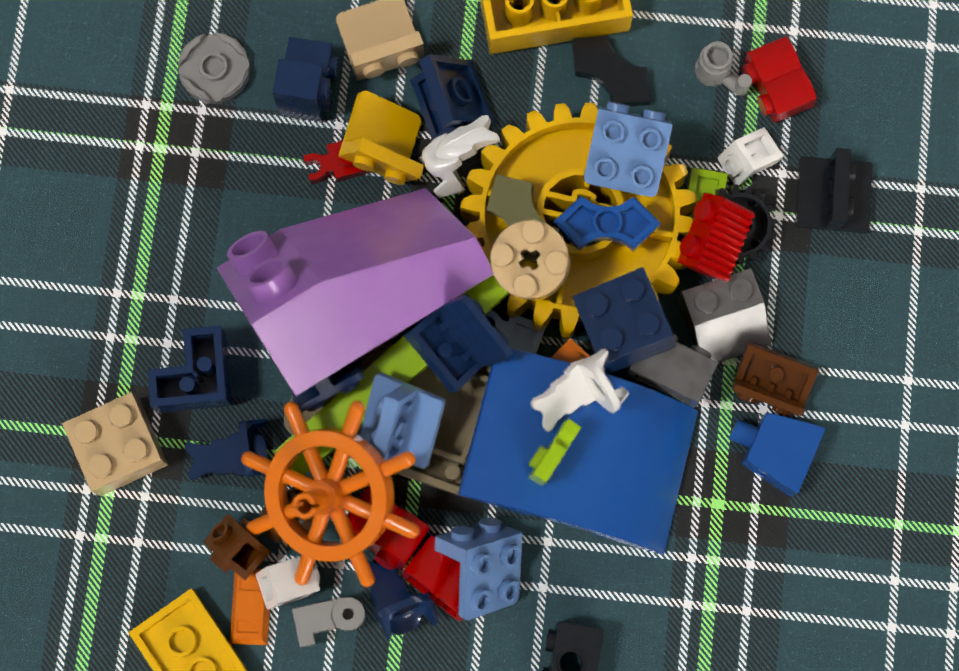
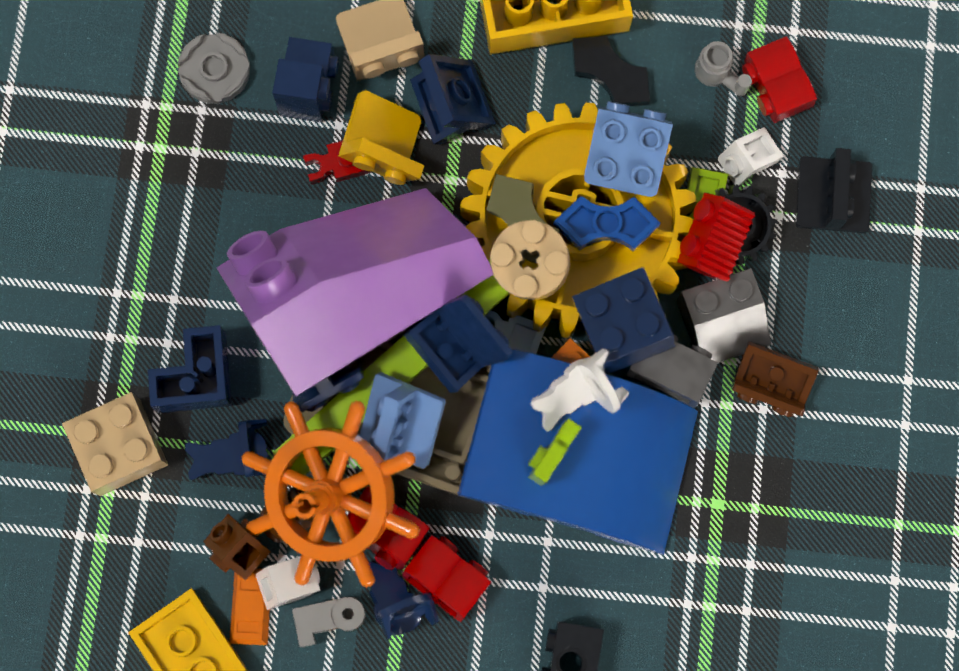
white hair [419,115,500,198] -> none
medium blue bracket [435,517,522,620] -> none
blue torso [729,413,826,497] -> none

